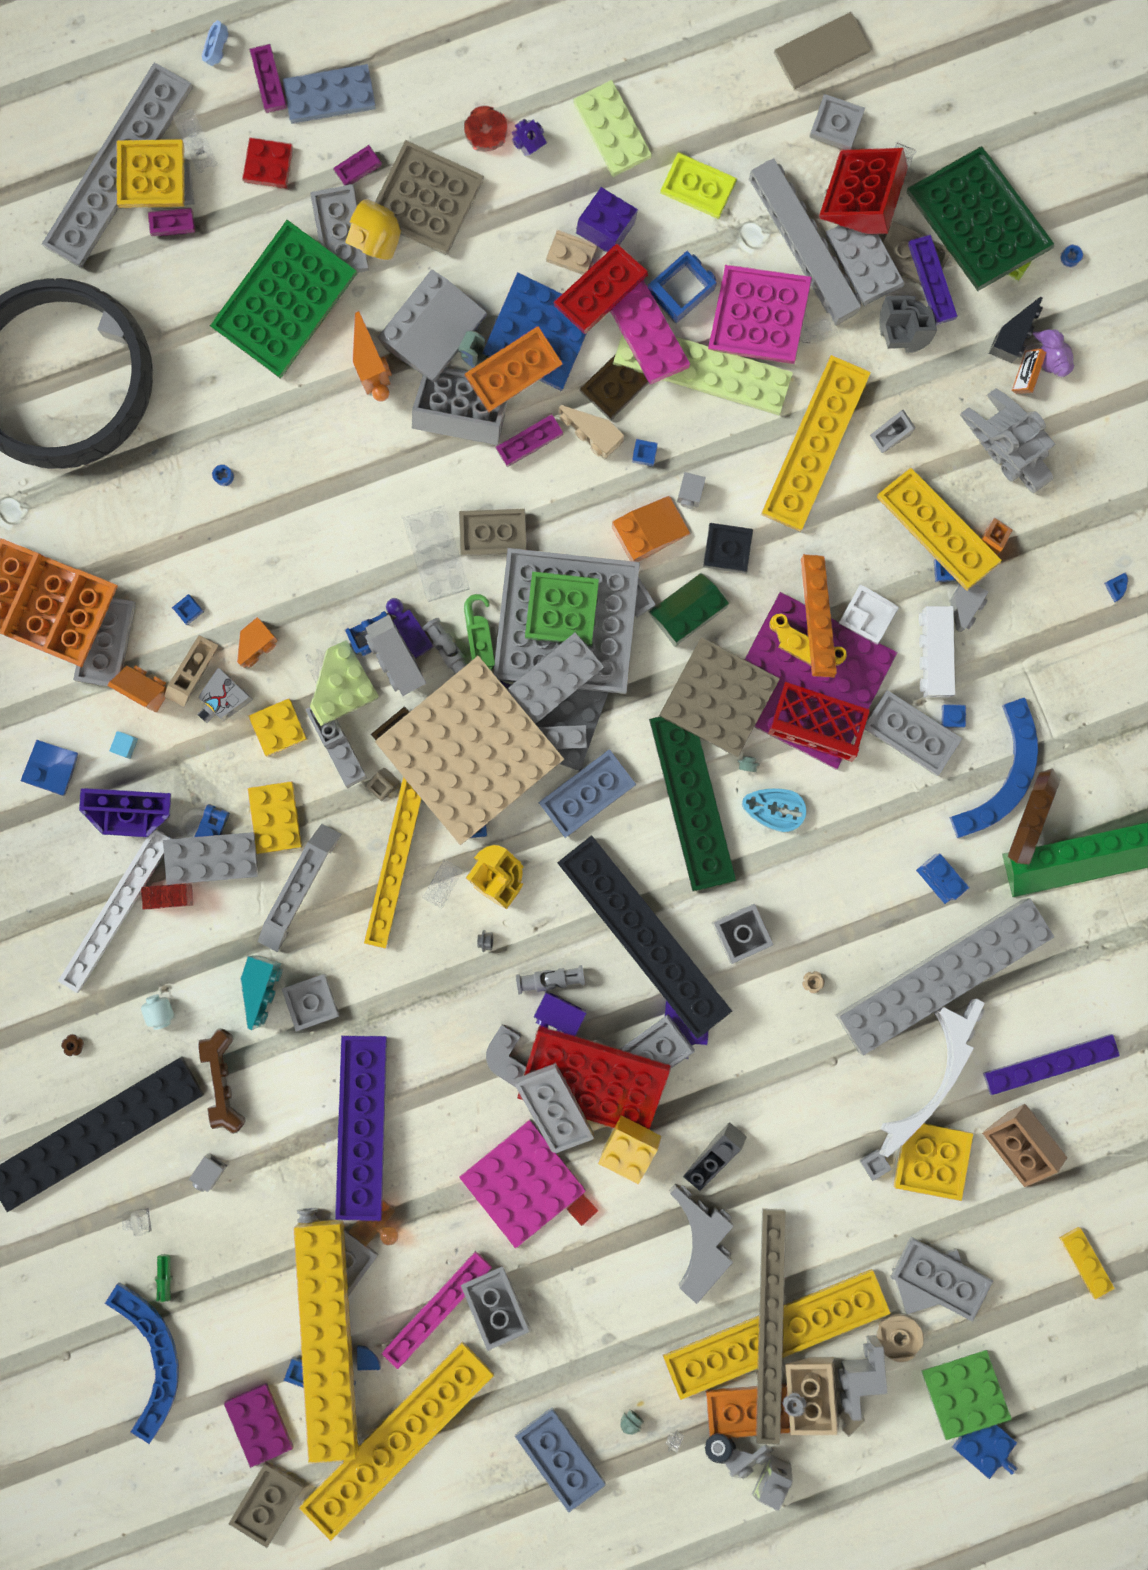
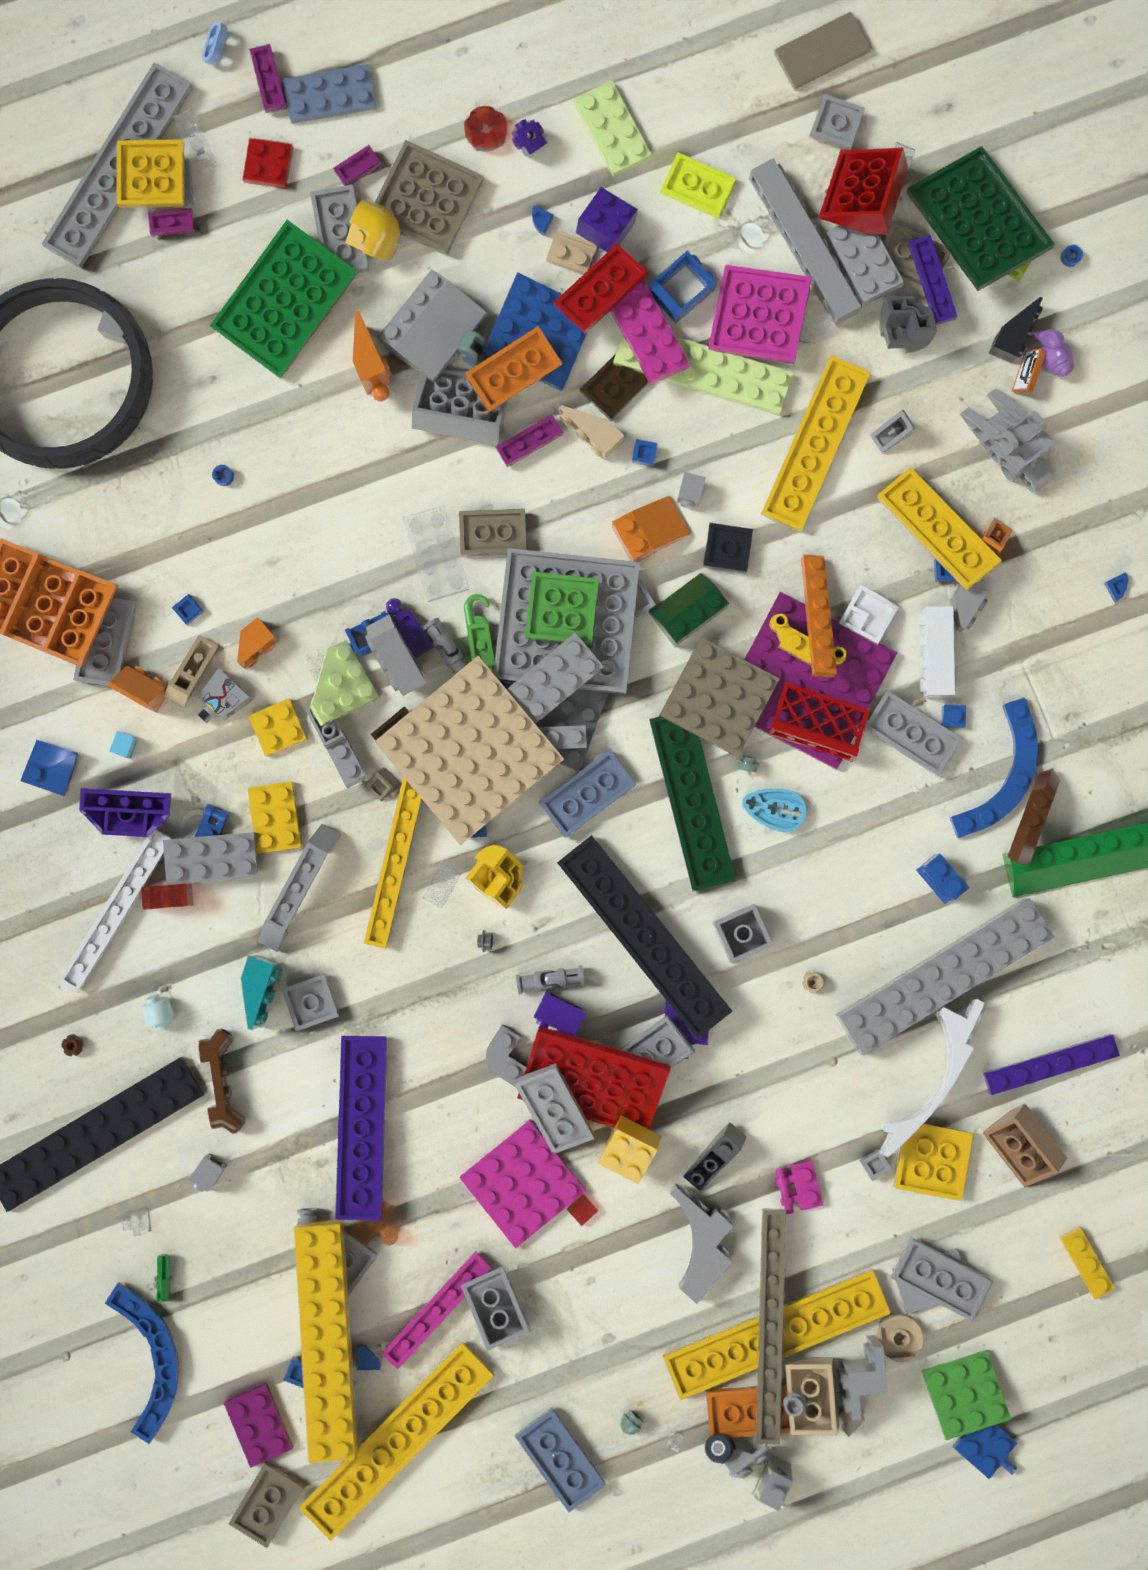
none -> blue tile [532,205,554,236]
none -> dark pink plate [775,1160,823,1214]

